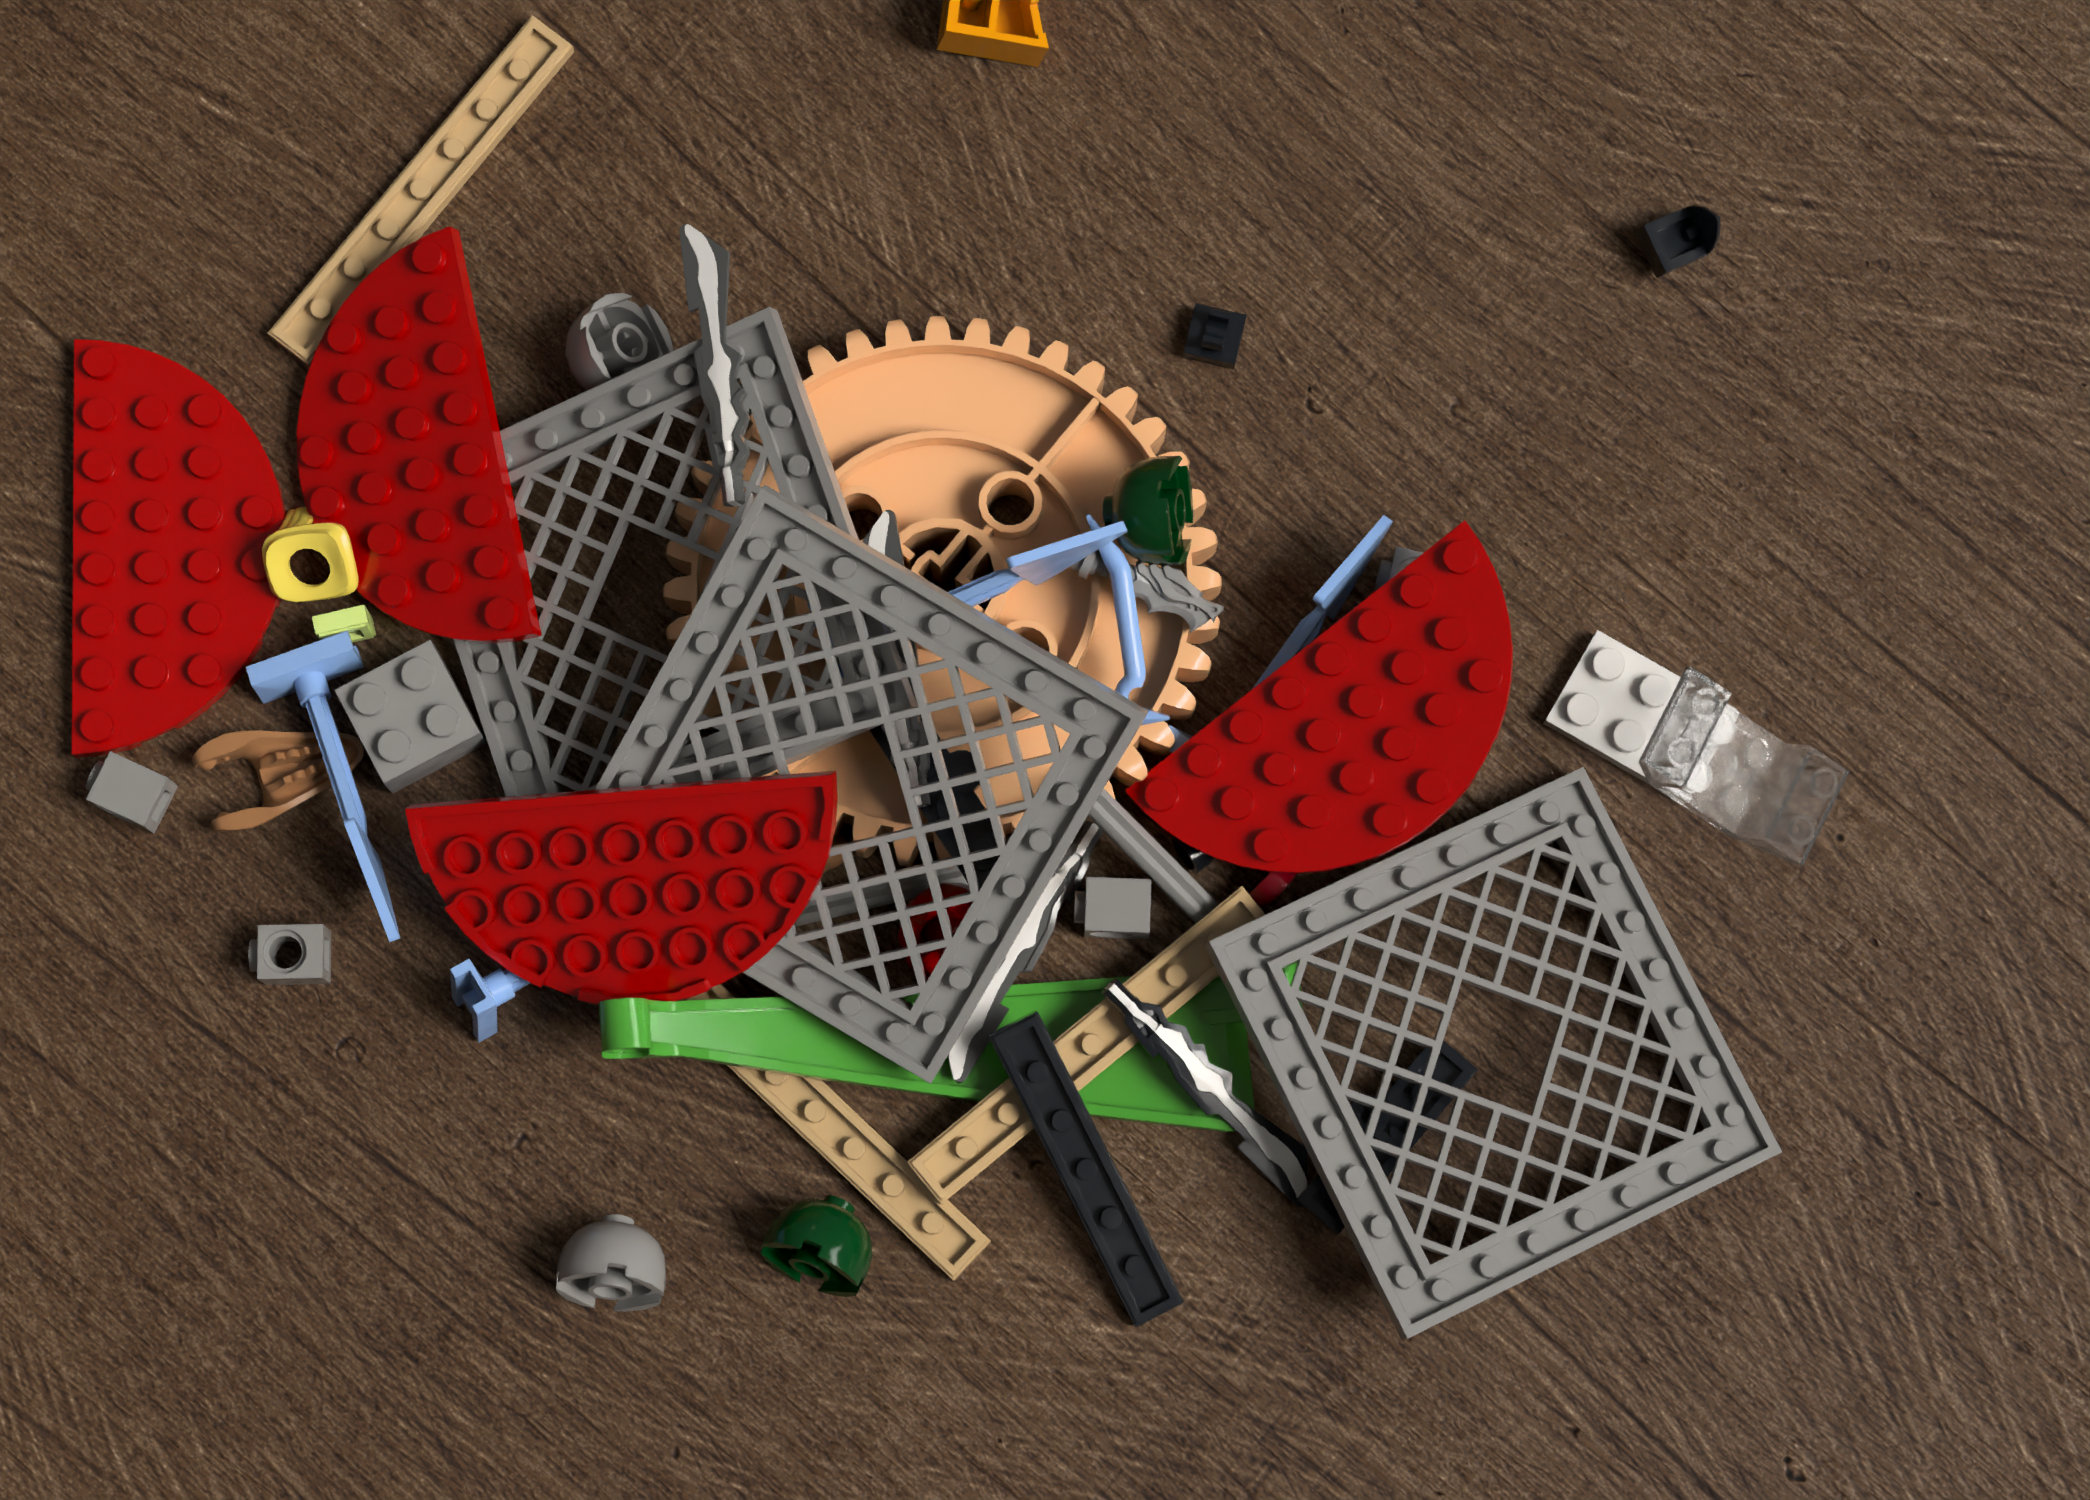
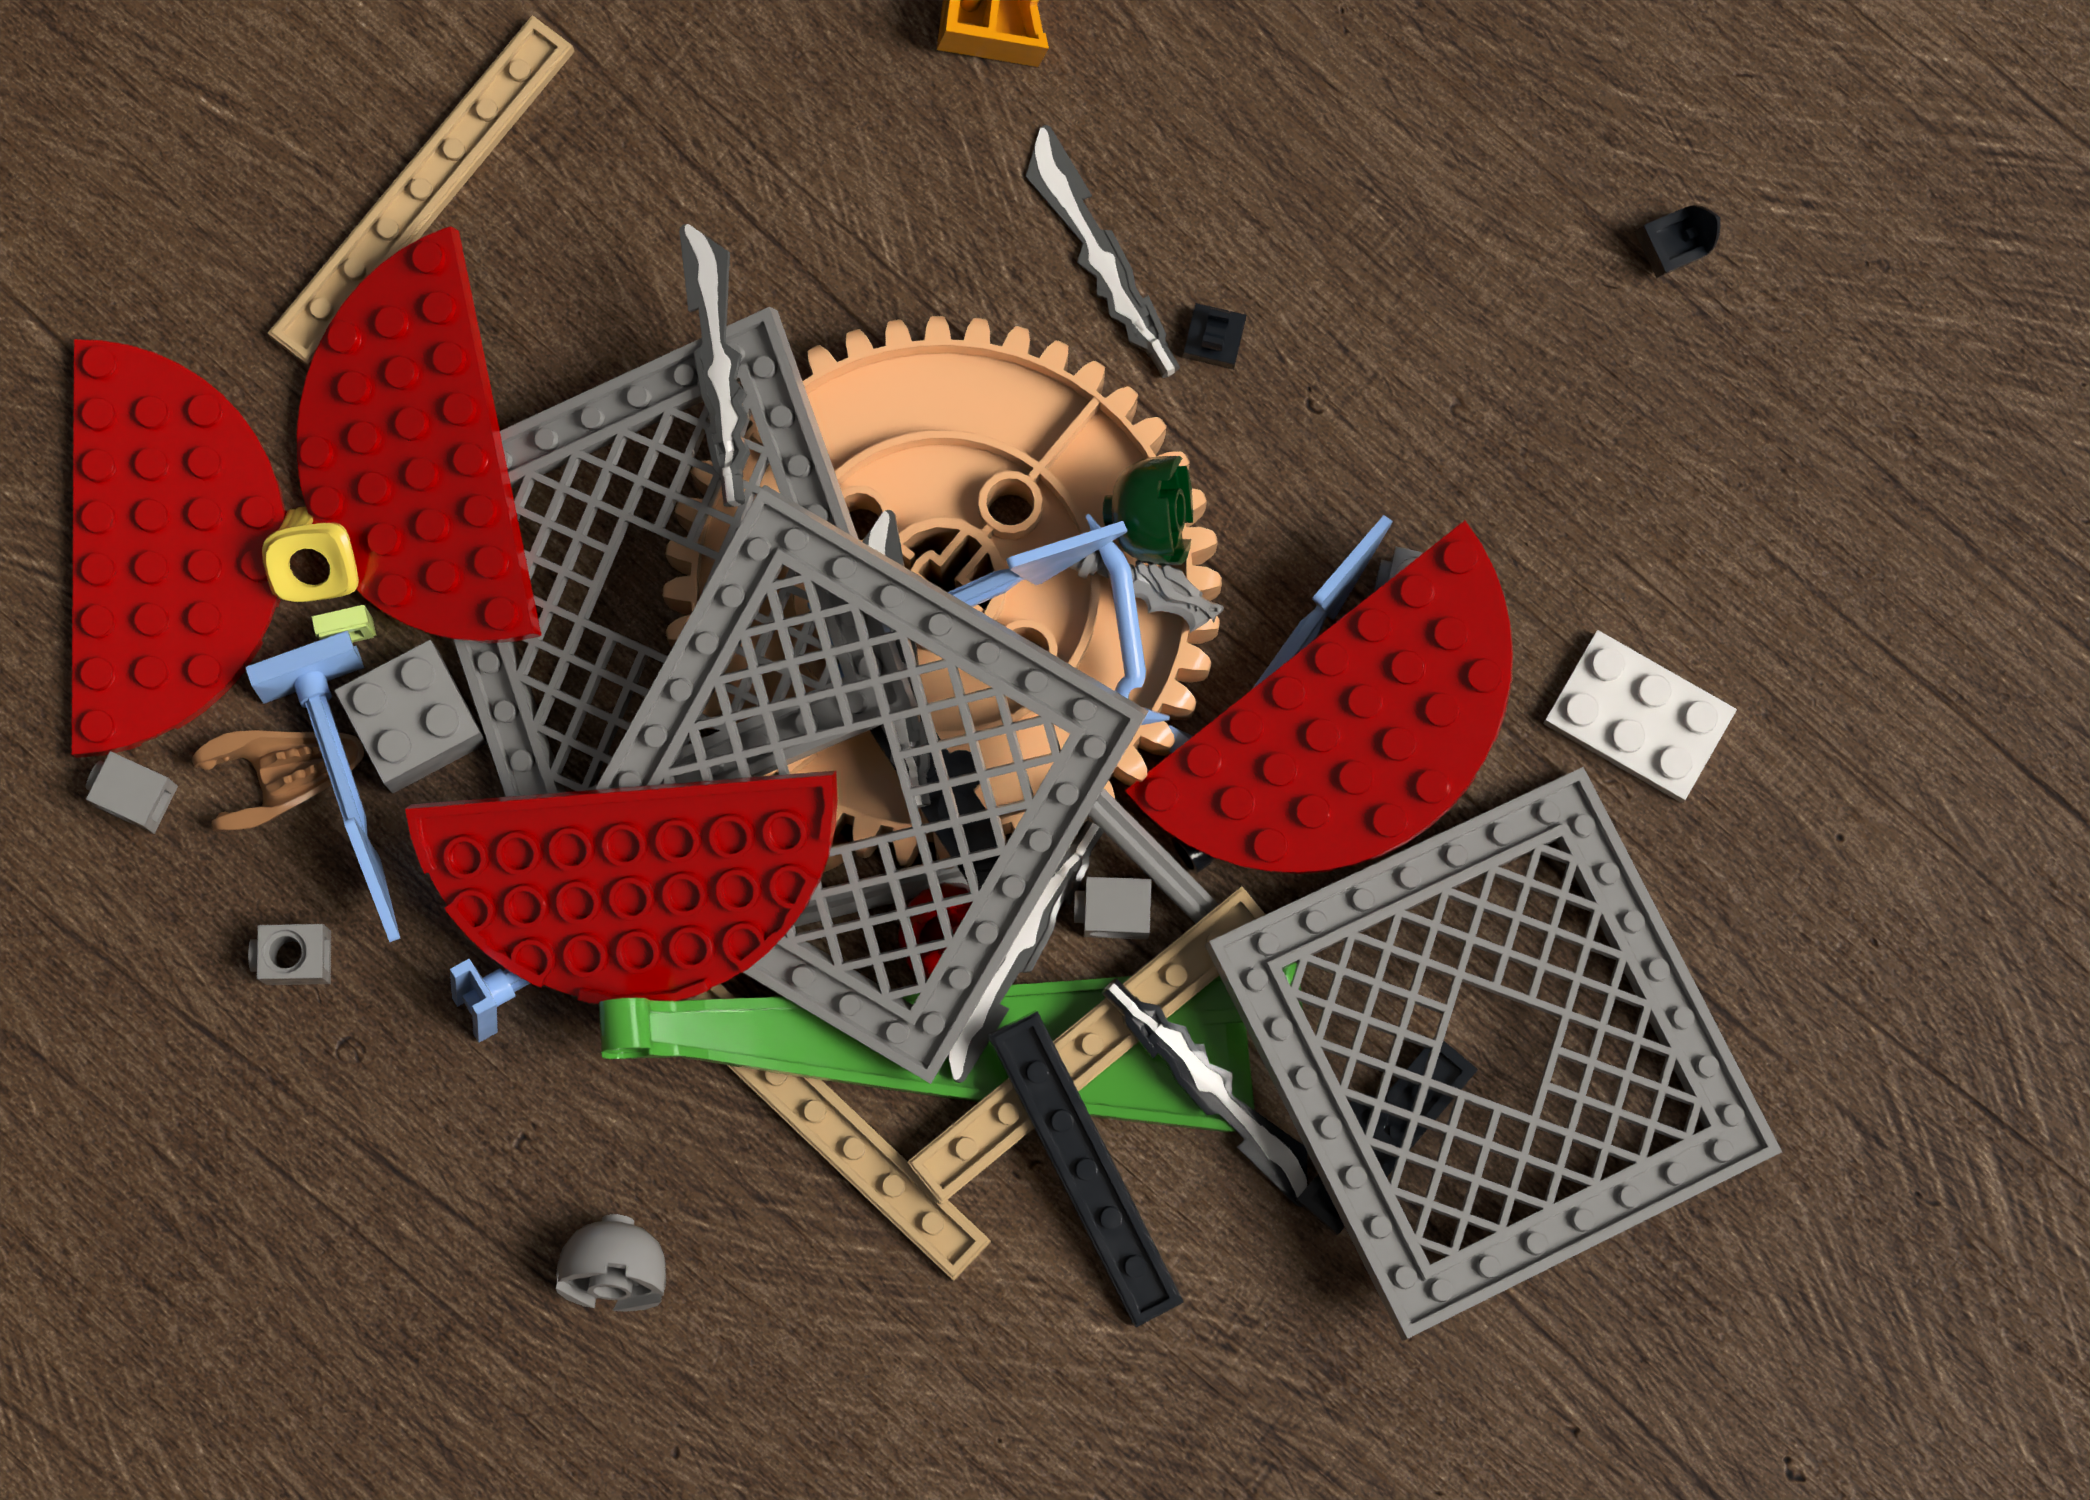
light grey cylinder [565,293,673,391] -> none
dark green cylinder [761,1195,873,1297] -> none
dark red tile [1248,872,1297,908] -> none
clear slope [1638,667,1849,866] -> none
none -> dark grey sword [1026,125,1180,378]

